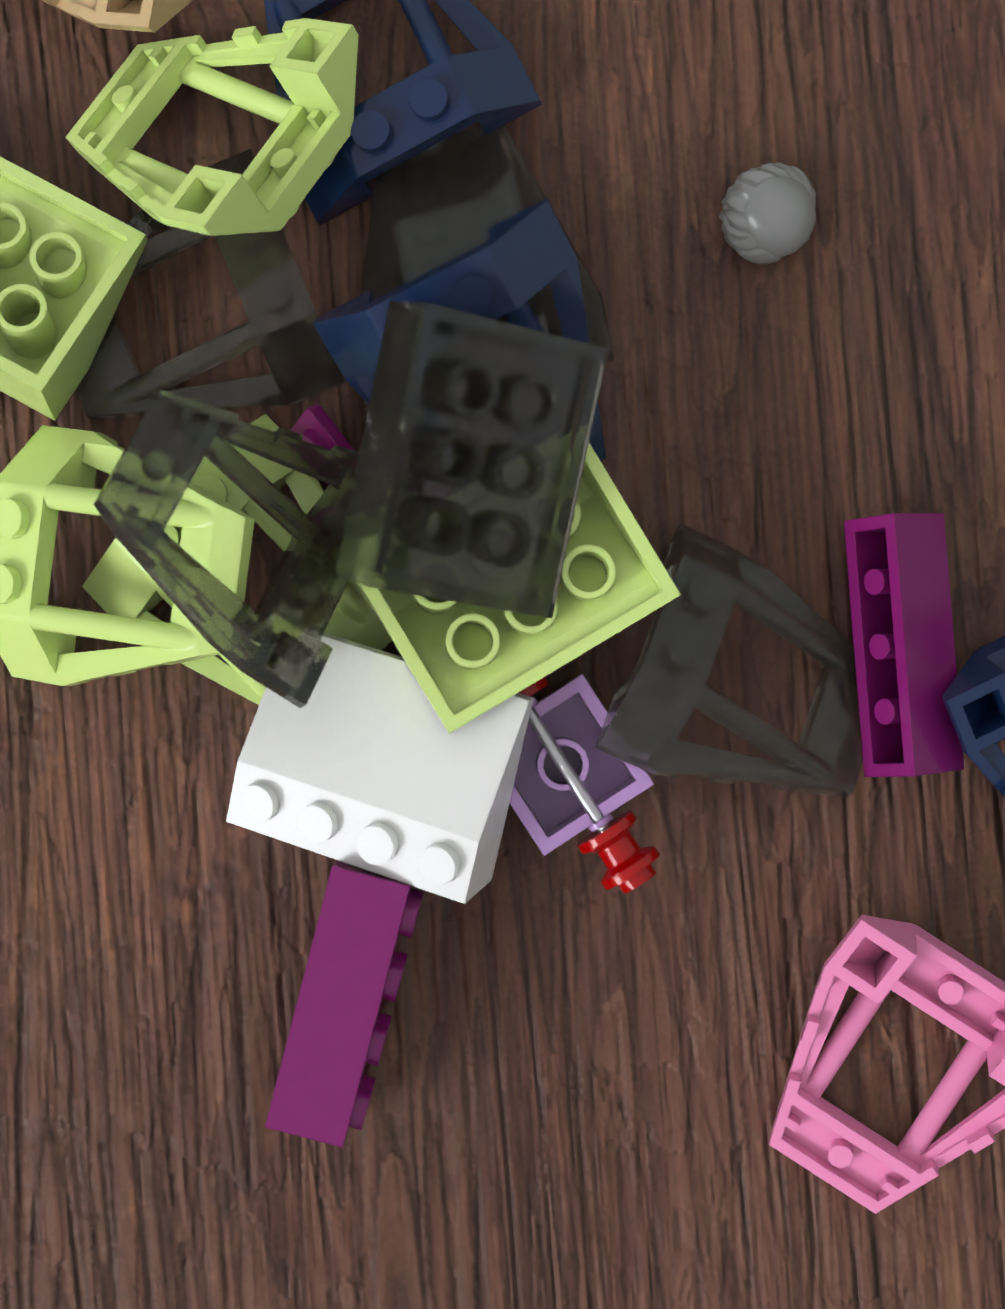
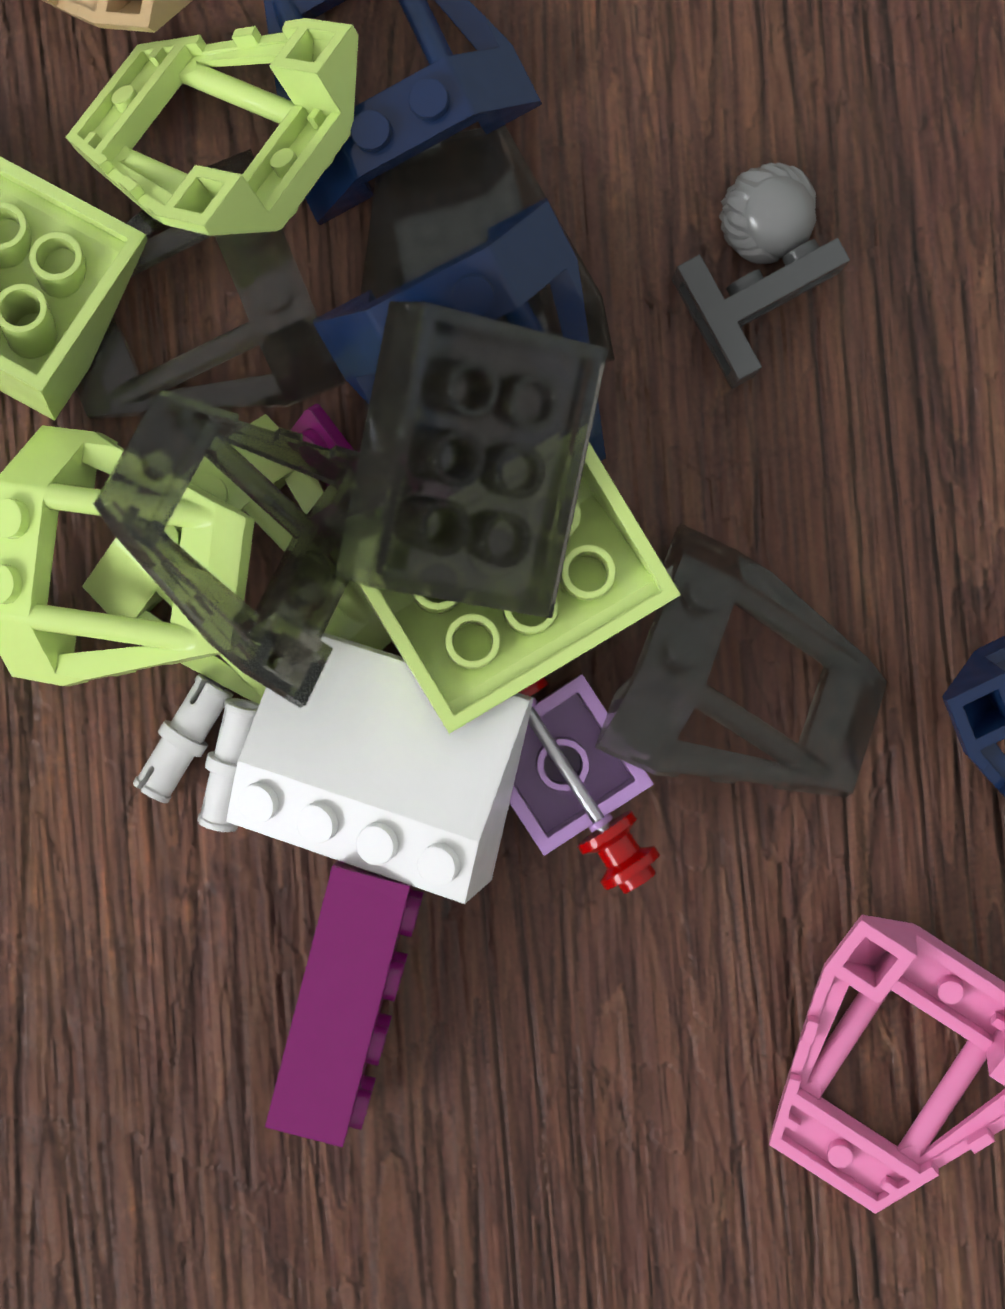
magenta brick [844,513,965,777] -> none
none -> white pin [133,674,234,804]
none -> white pin [197,698,259,832]
none -> dark grey bracket [672,238,850,389]

